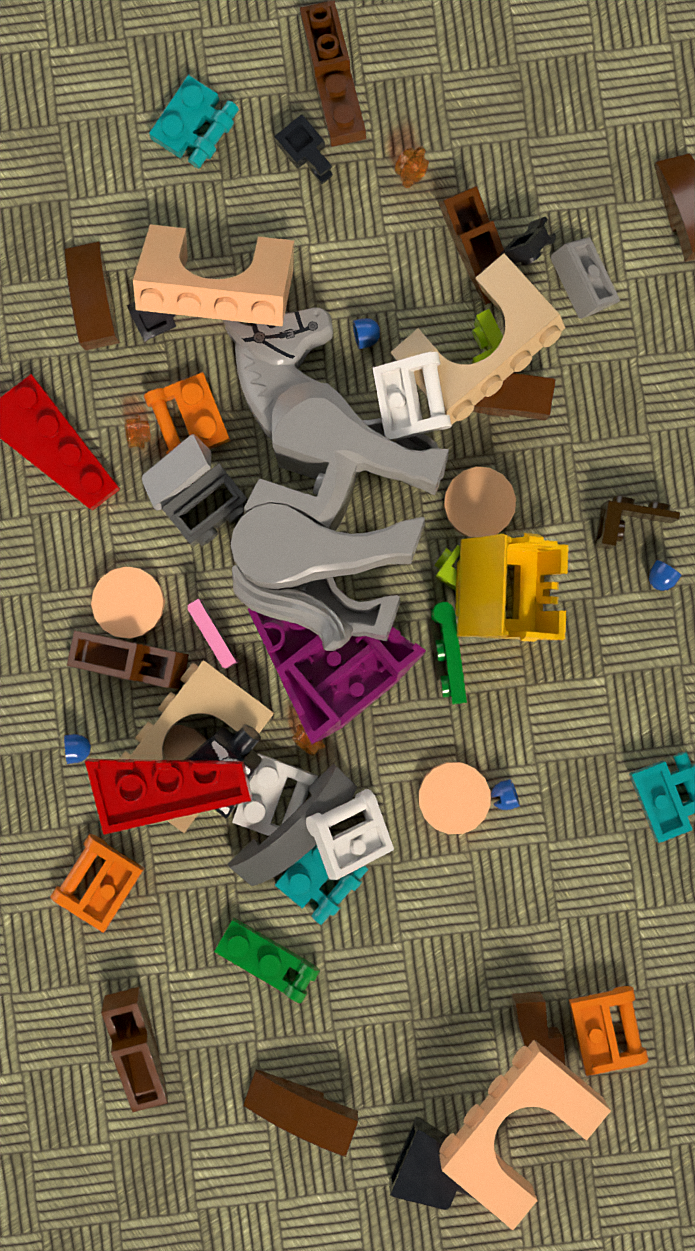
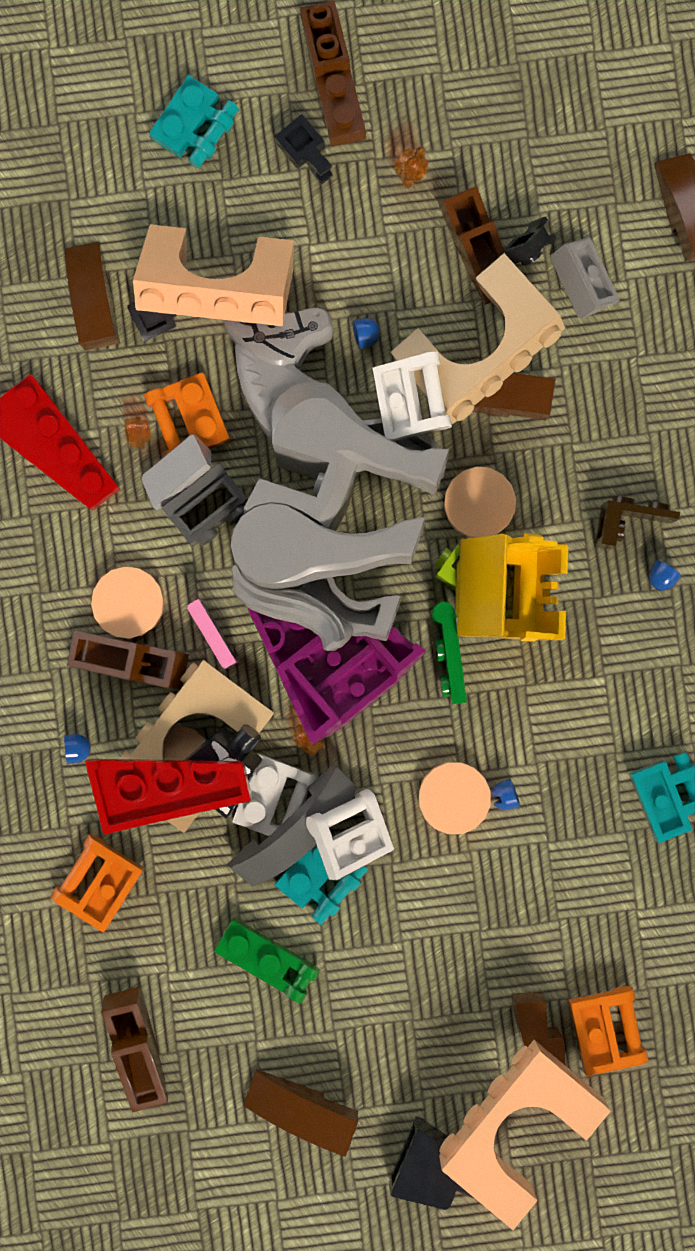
lime bracket [472,309,503,364] -> none

